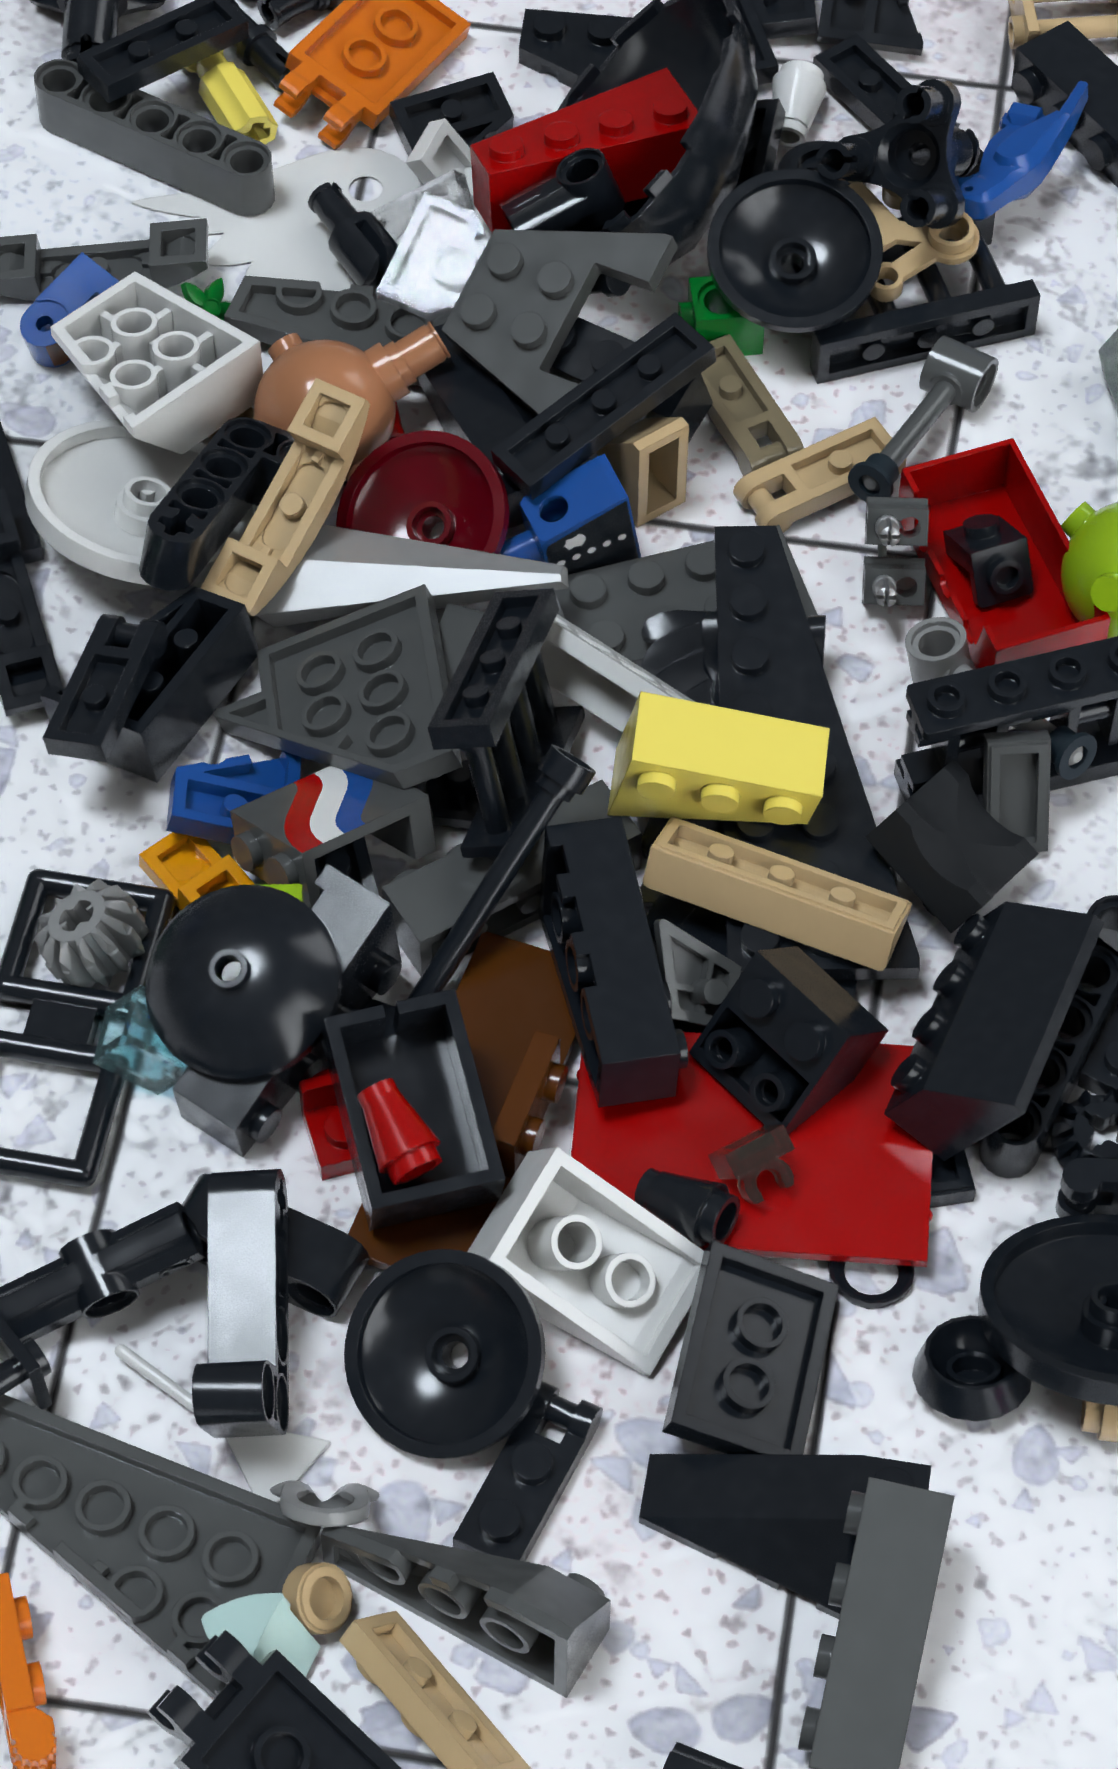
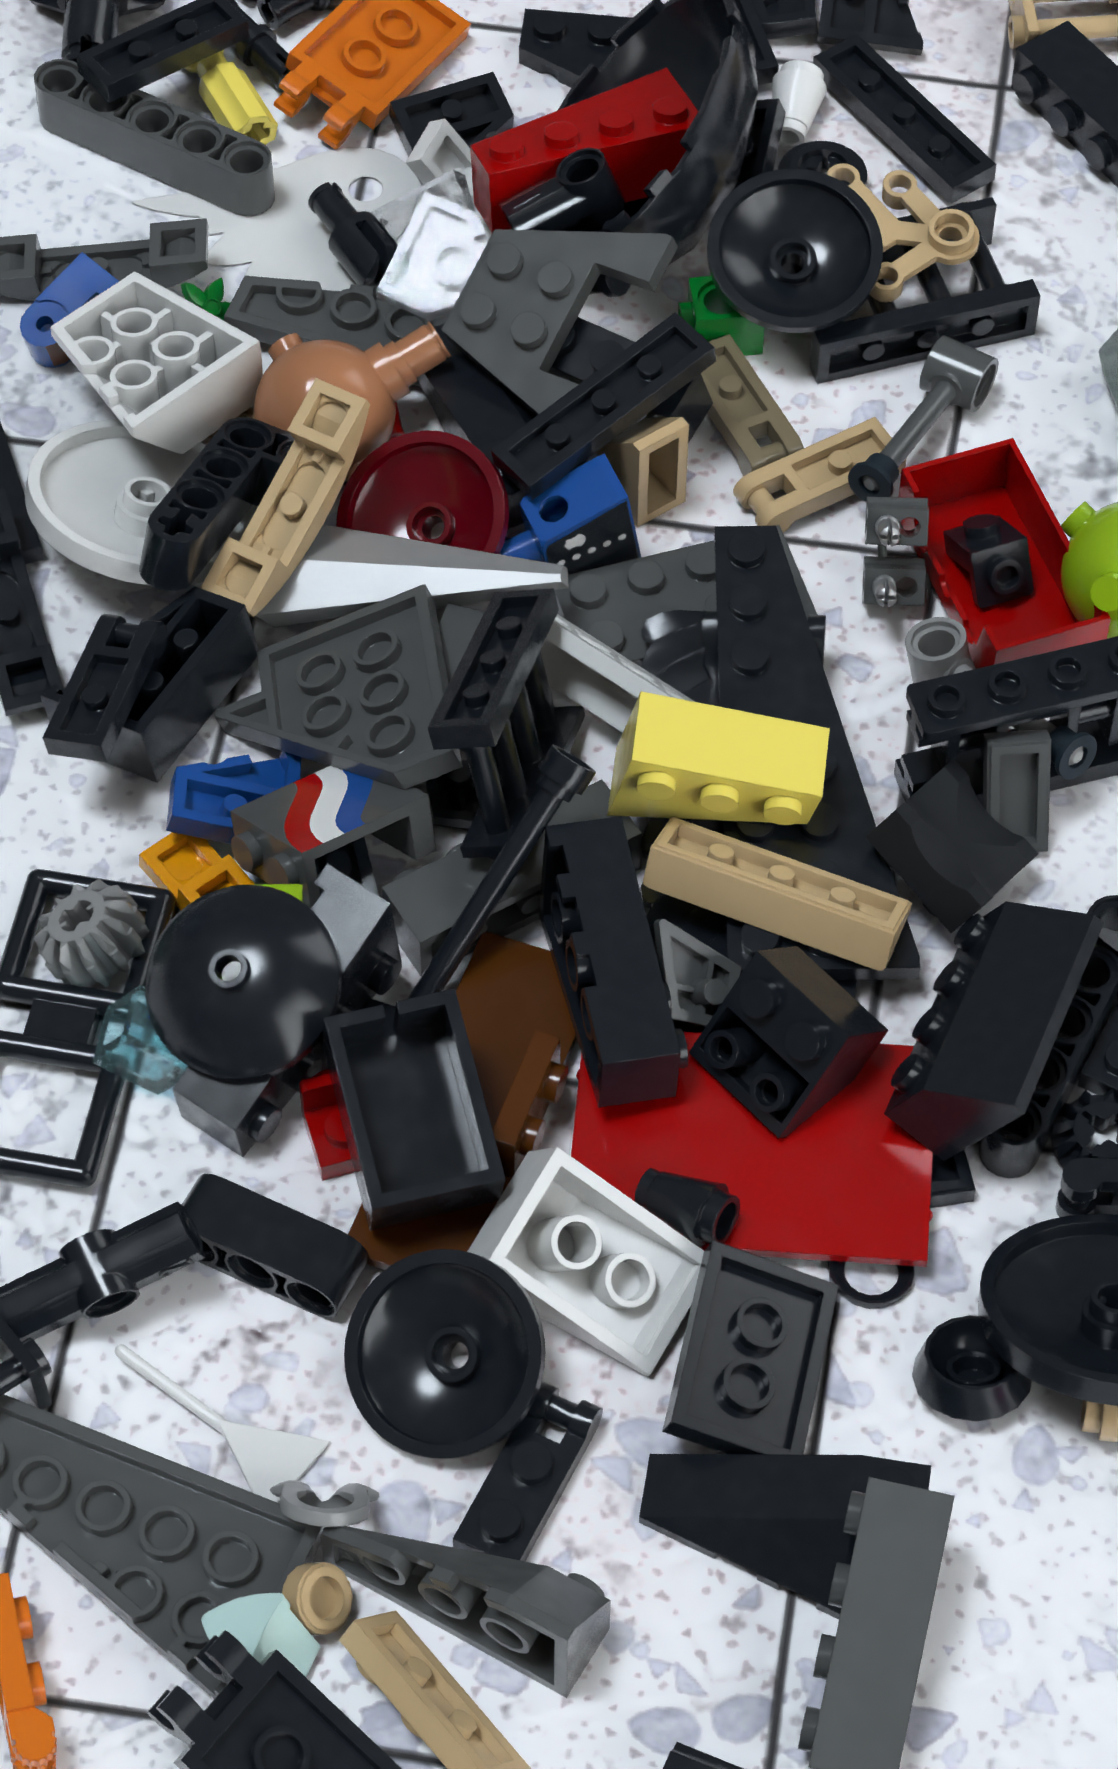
beam [192,1169,289,1438] -> none
red cone [357,1078,442,1185] -> none
clear smoke tile [708,1125,795,1204] -> none
black wheel [816,79,980,229] -> none
blue animal [956,81,1088,221] -> none

